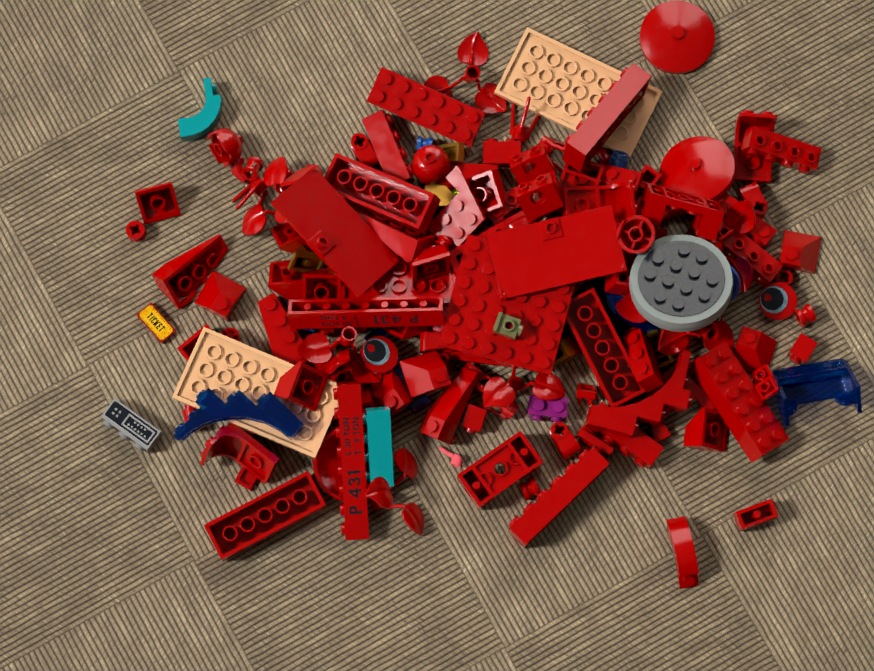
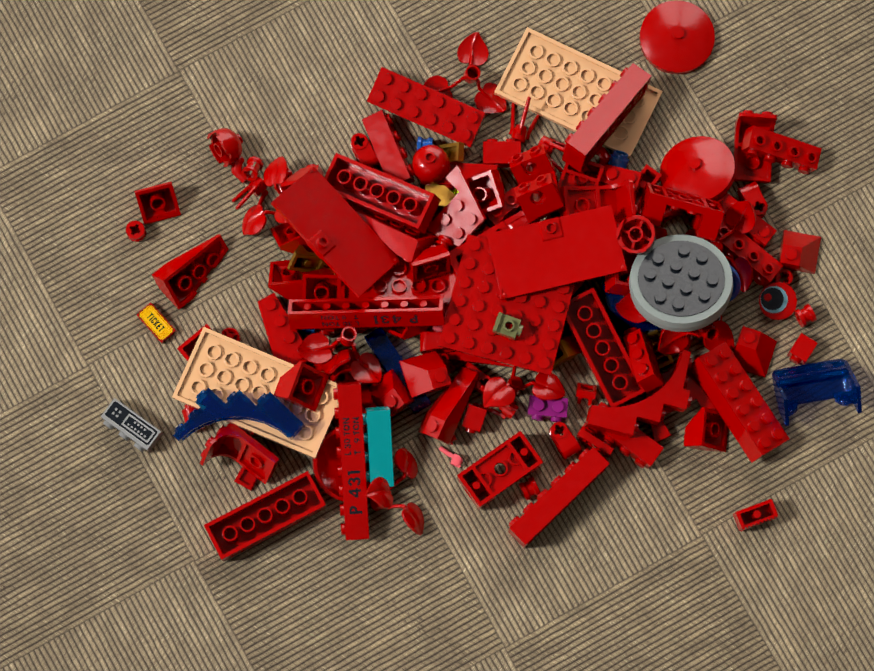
teal arch [178,77,223,142] -> none
red slope [194,270,246,322] -> none
tile [360,336,398,374] -> none
red arch [666,516,699,589] -> none
red slope [750,364,780,402] -> none

